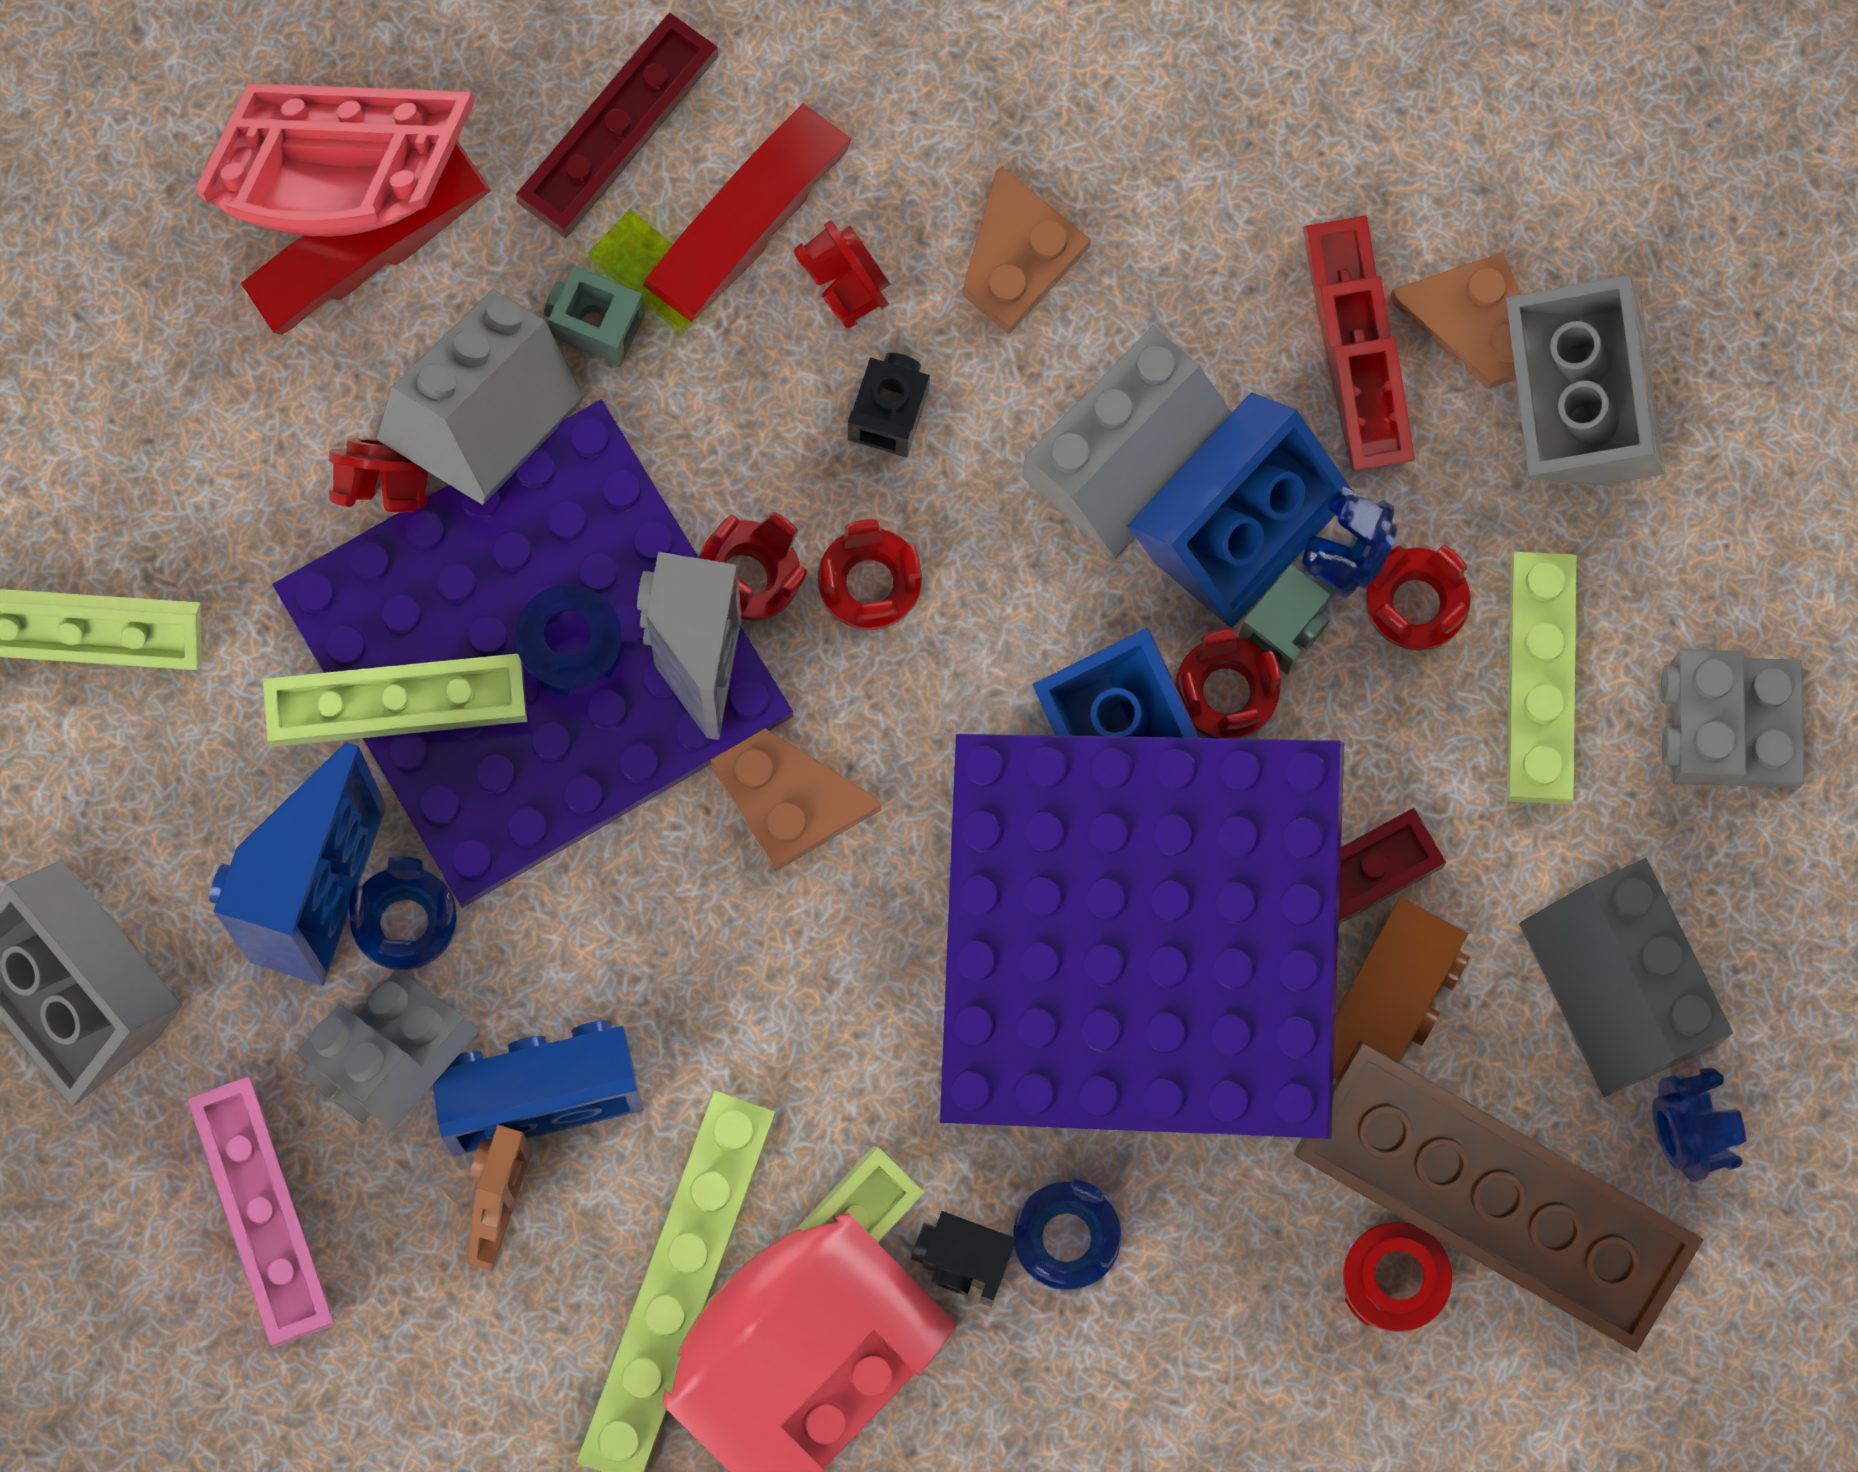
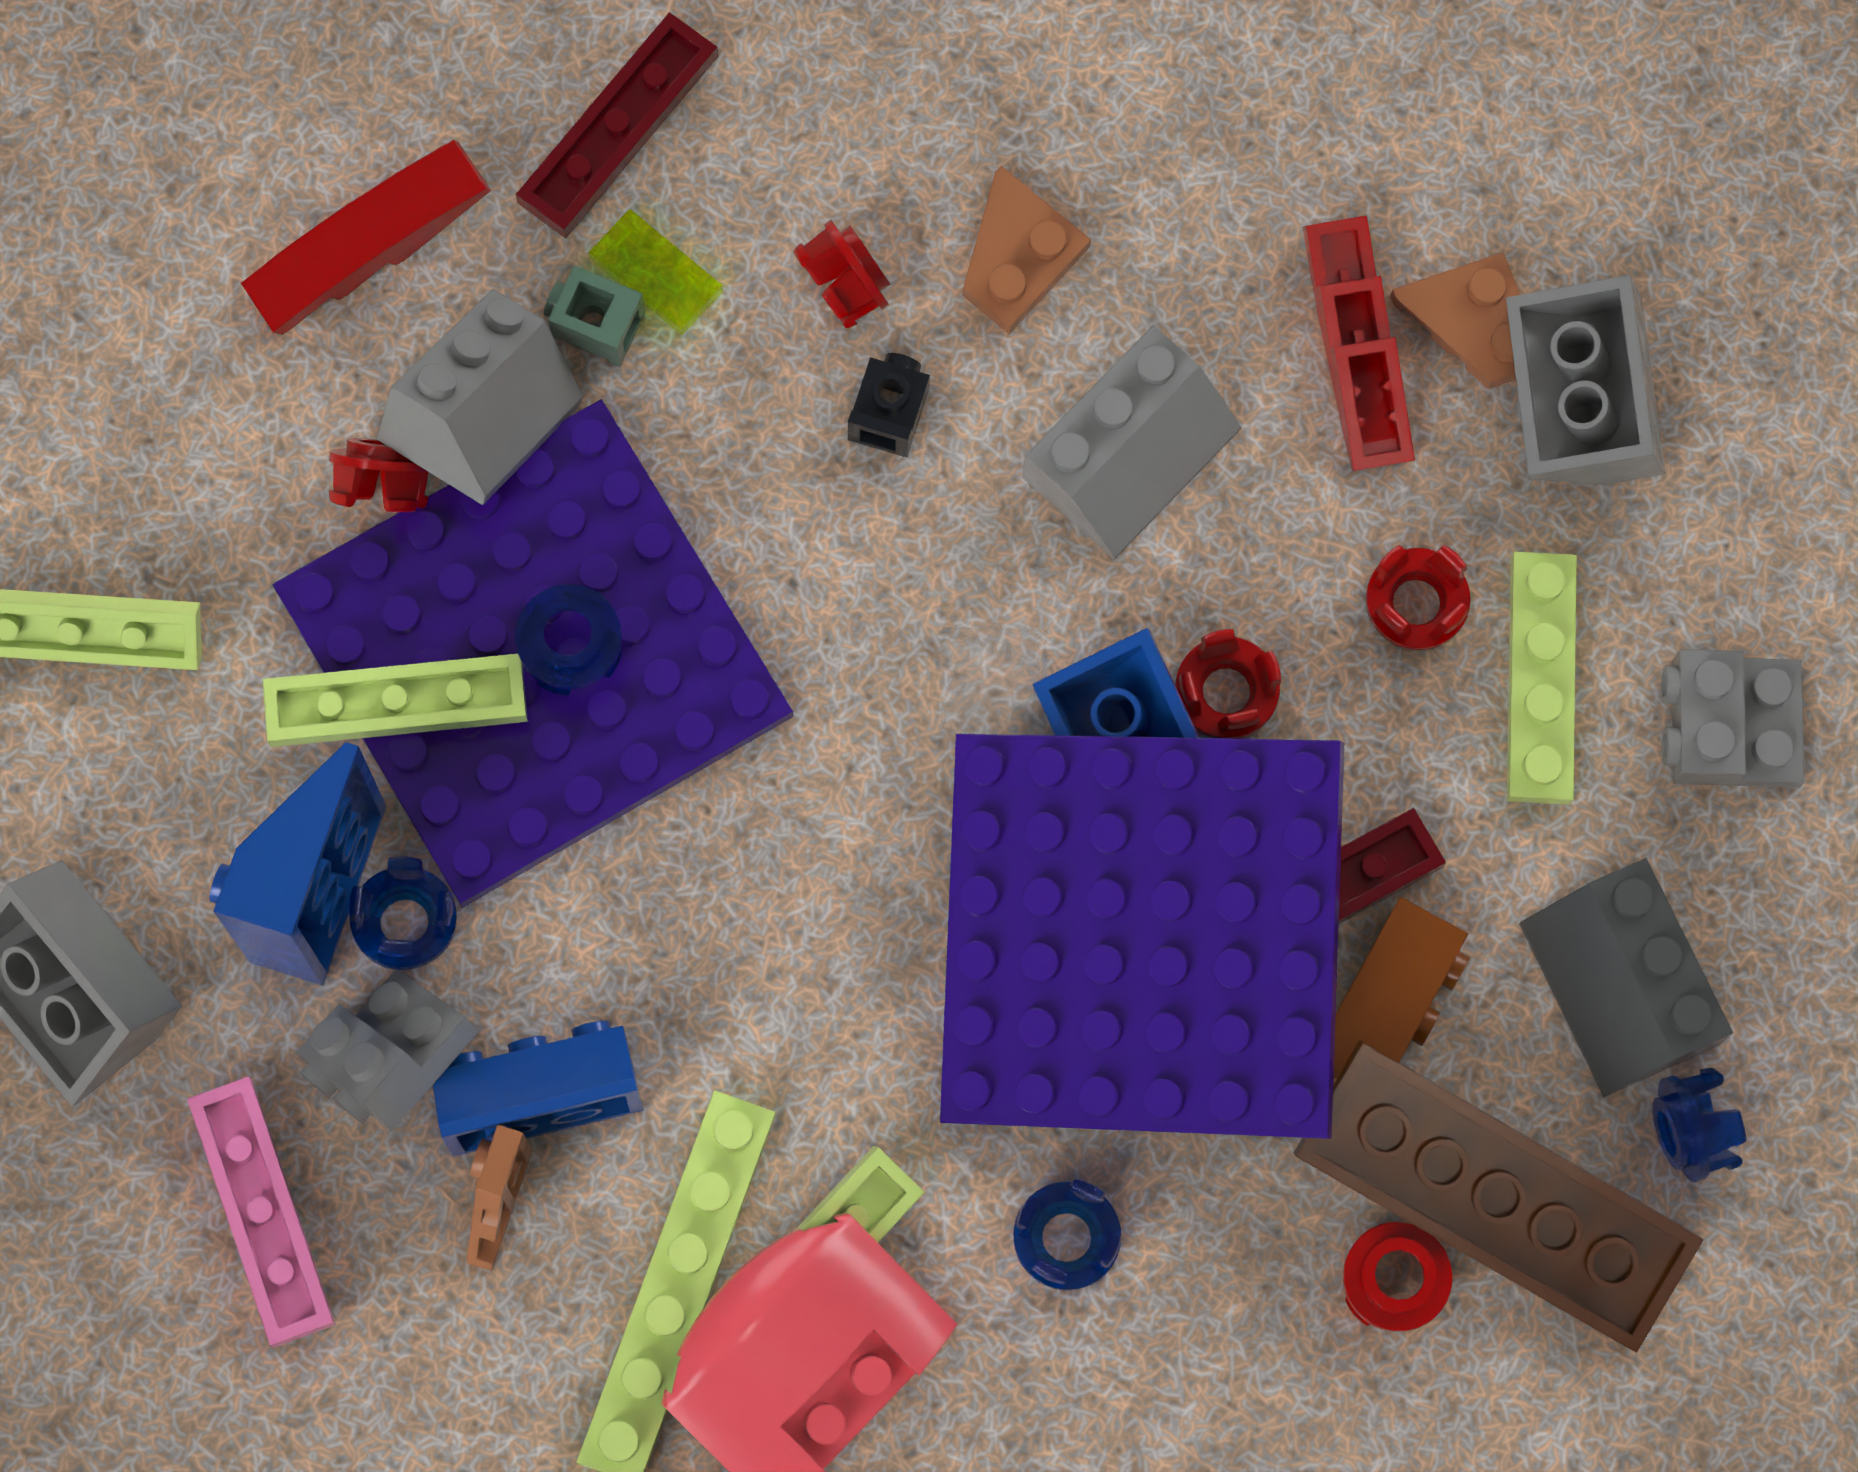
coral slope [195,83,475,236] -> none
light grey slope [637,552,742,740] -> none
red slope [643,103,851,322] -> none
red piece [699,512,807,621] -> none
nougat wing [710,728,881,872] -> none
red piece [818,519,922,630] -> none
black brick [911,1211,1016,1307] -> none
blue slope [1127,392,1355,628] -> none
sand green brick [1239,564,1336,675] -> none
clear blue piece [1302,487,1397,598] -> none

